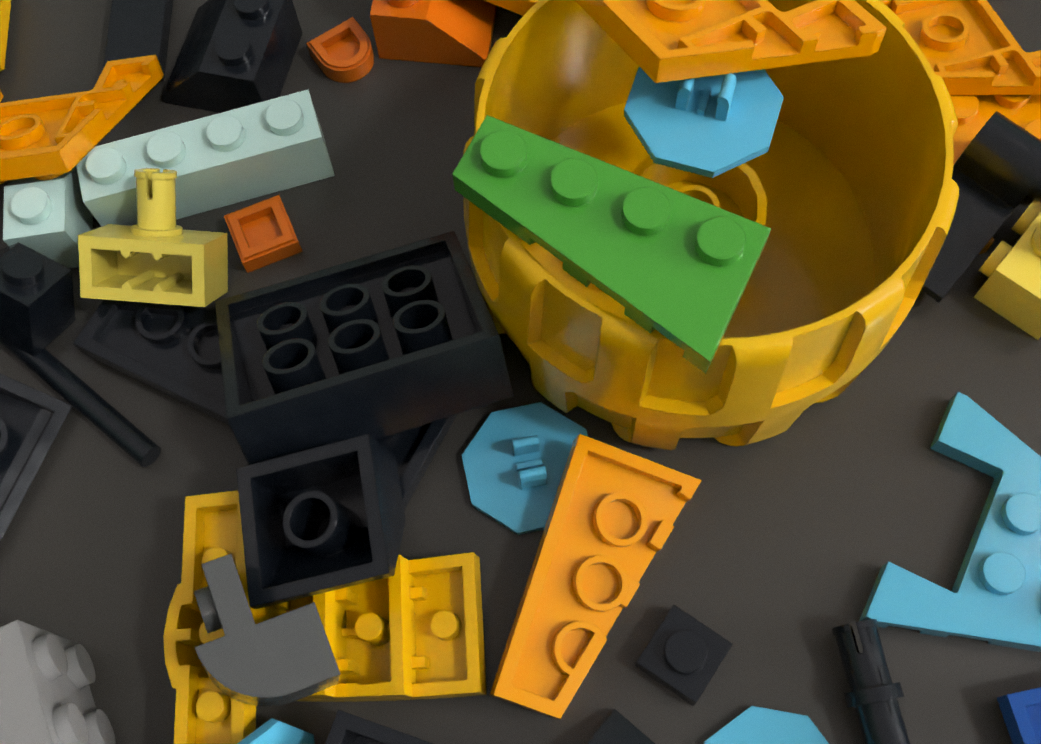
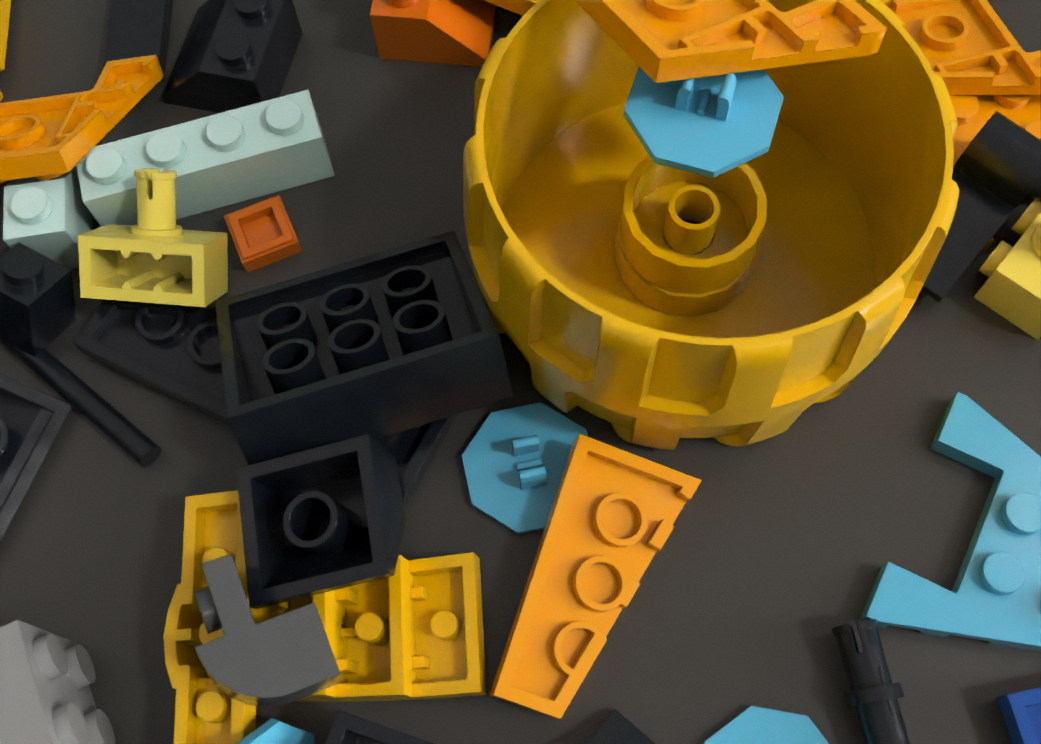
orange tile [306,17,374,83] -> none
bright green wing [452,115,772,374] -> none
black plate [635,605,733,706] -> none

